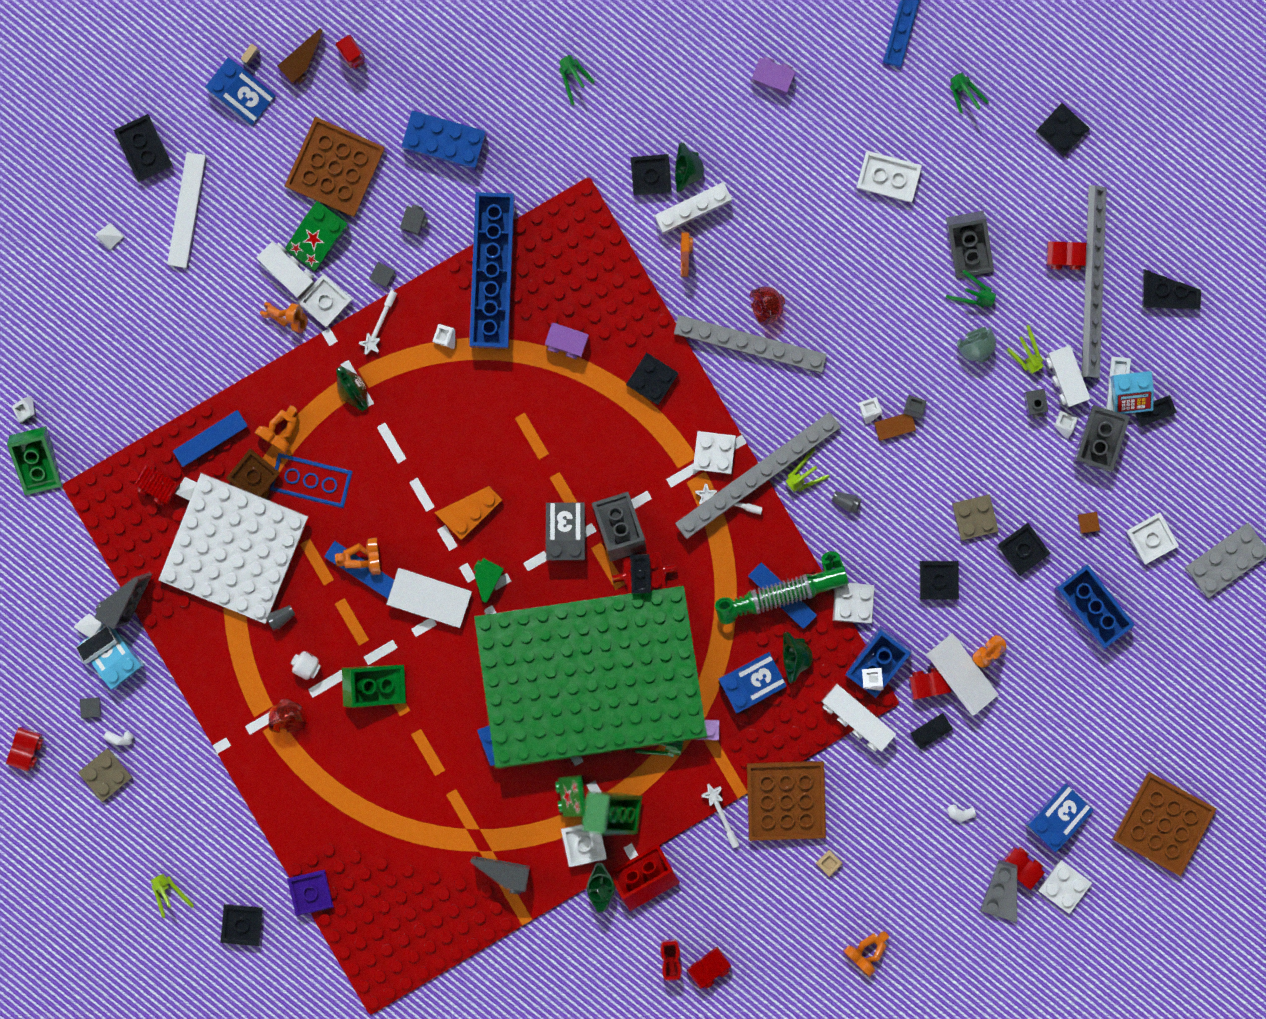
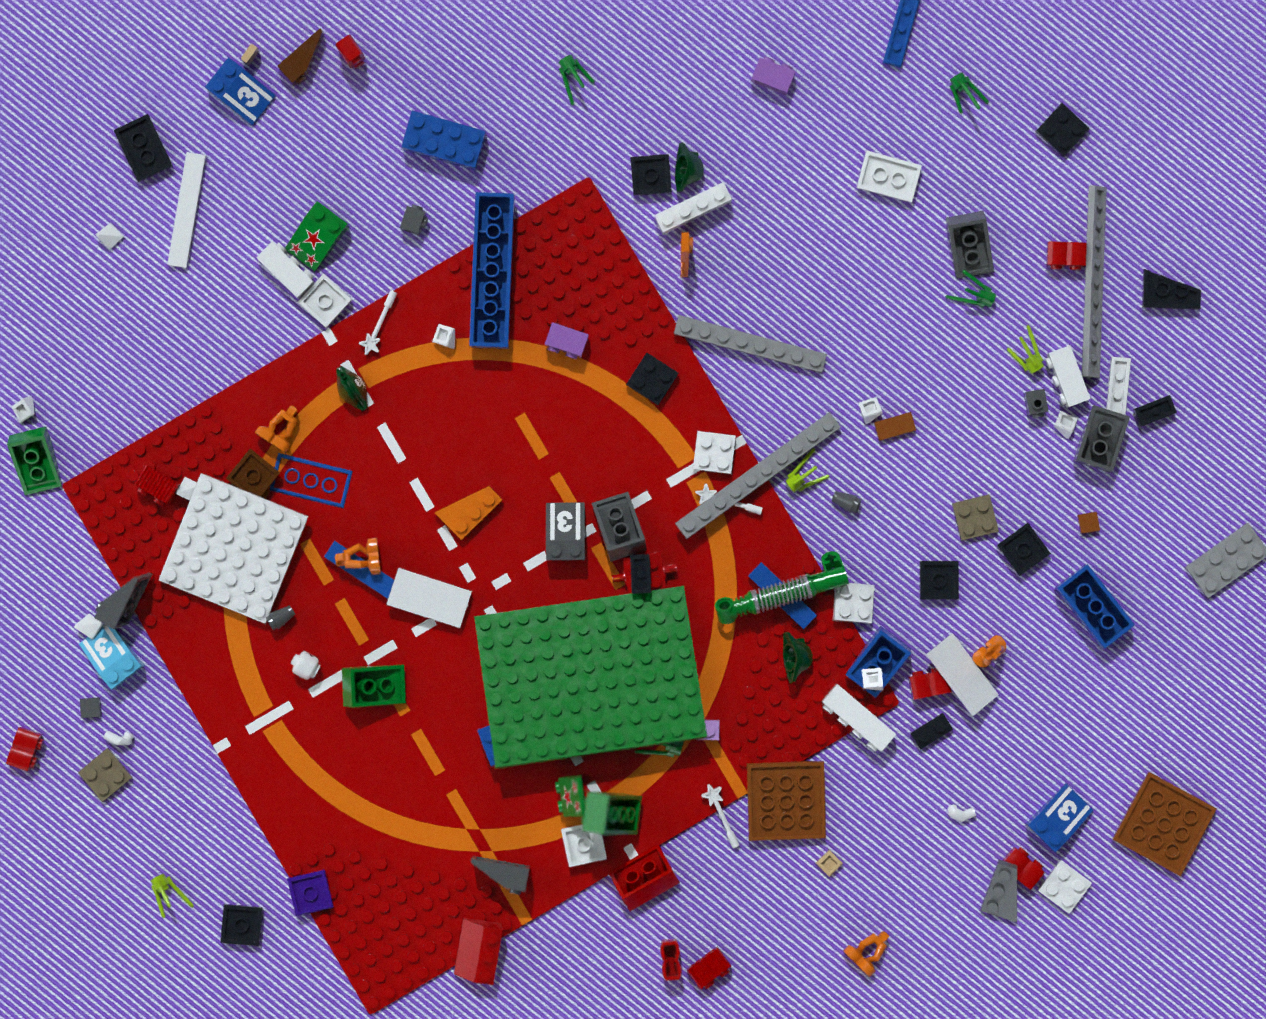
black tile [76,626,118,664] -> none
blue tile [173,410,248,467] -> none
orange piece [260,302,308,333] -> none
clear red cylinder [268,699,307,733] -> none
dark orange plate [284,117,385,218] -> none
dark grey tile [369,262,395,288] -> none
green slope [473,558,504,603] -> none
dark green hat [587,863,615,913] -> none
blue slope [718,652,787,713] -> none
clear red cylinder [750,286,785,326] -> none
dark grey tile [903,395,927,419] -> none
sand green cylinder [957,327,996,362] -> none
medium azure slope [1110,371,1154,414] -> none
white plate [1126,513,1179,565] -> none
none -> red slope [454,918,503,985]

